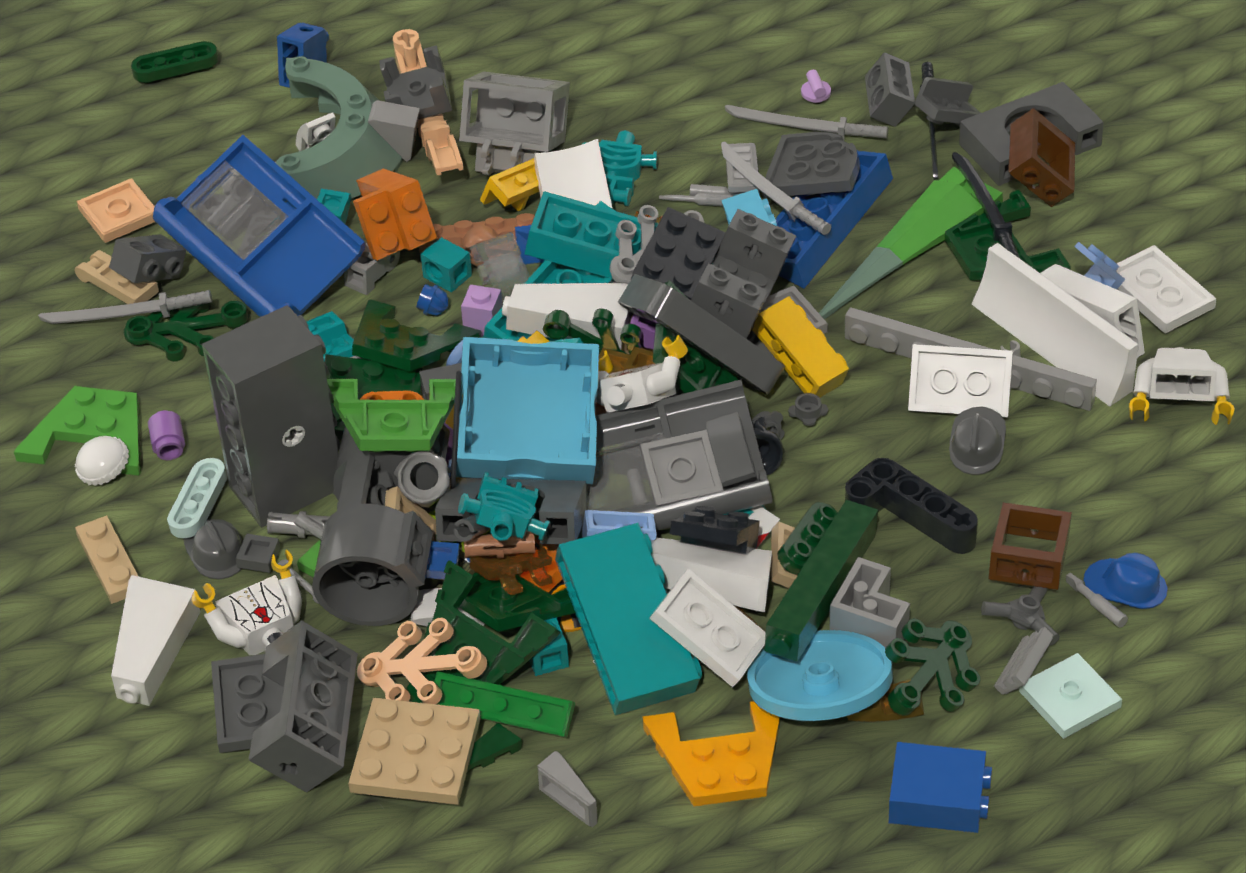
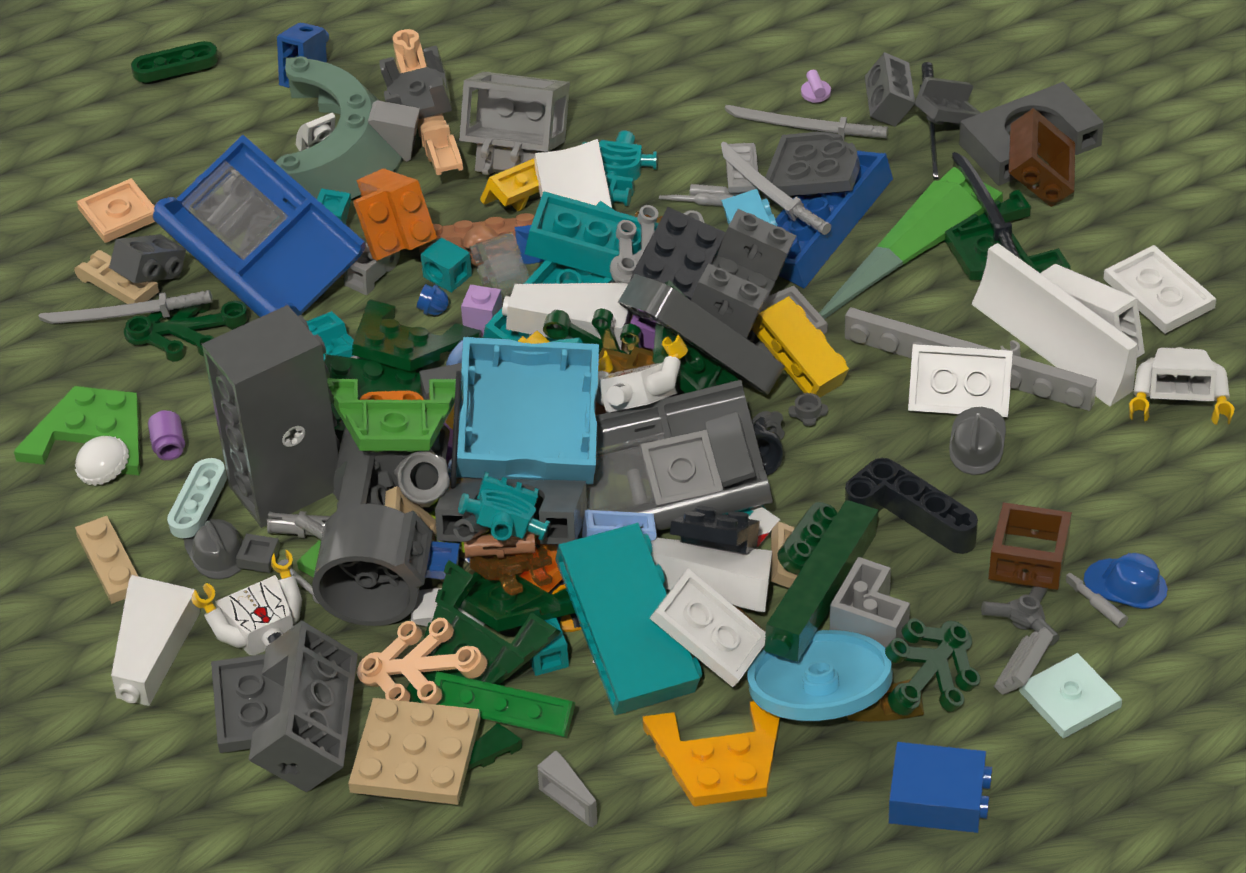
medium blue bracket [1074,242,1125,289] -> none

